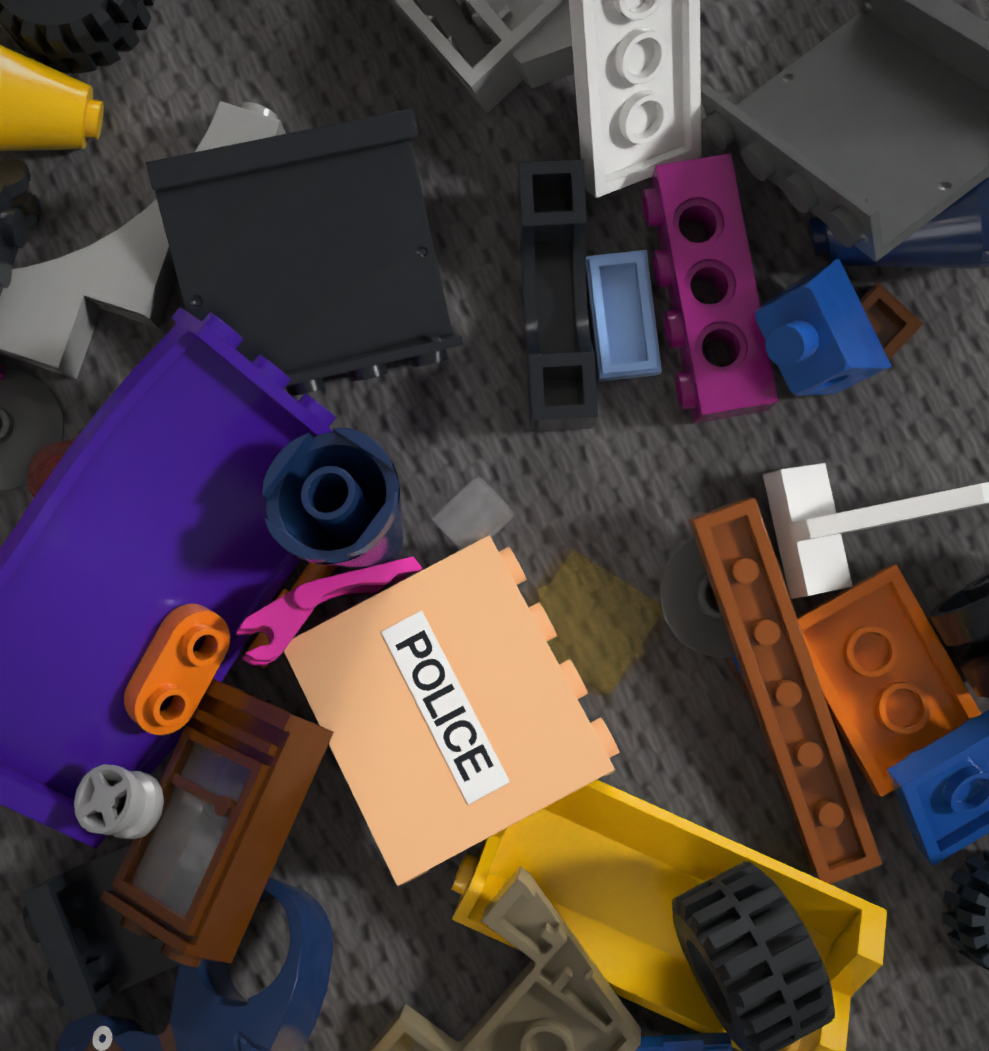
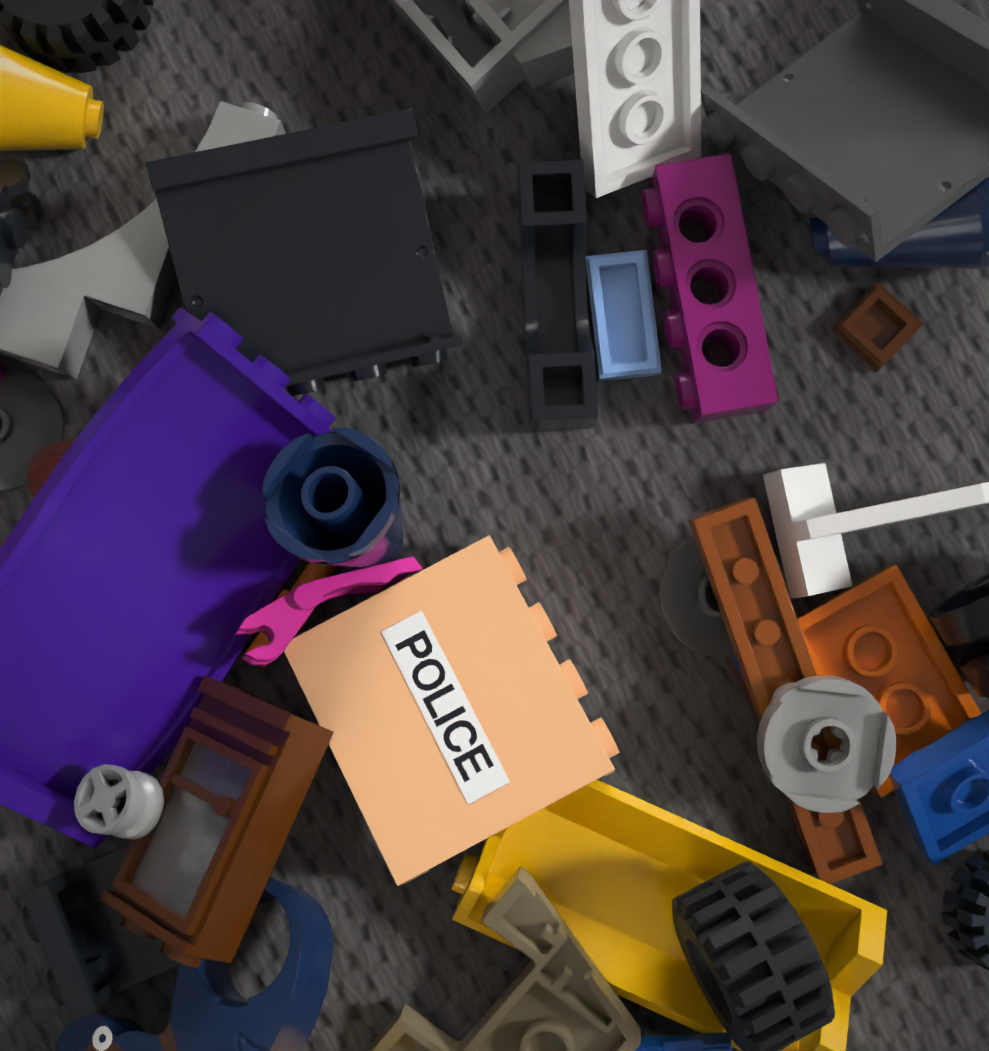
orange plate [124,604,230,735] -> none
clear gear [431,475,515,550] -> none
clear yellow piece [538,549,662,695] -> none
blue torso [755,259,892,396] -> none
none -> light grey plate [757,675,896,813]

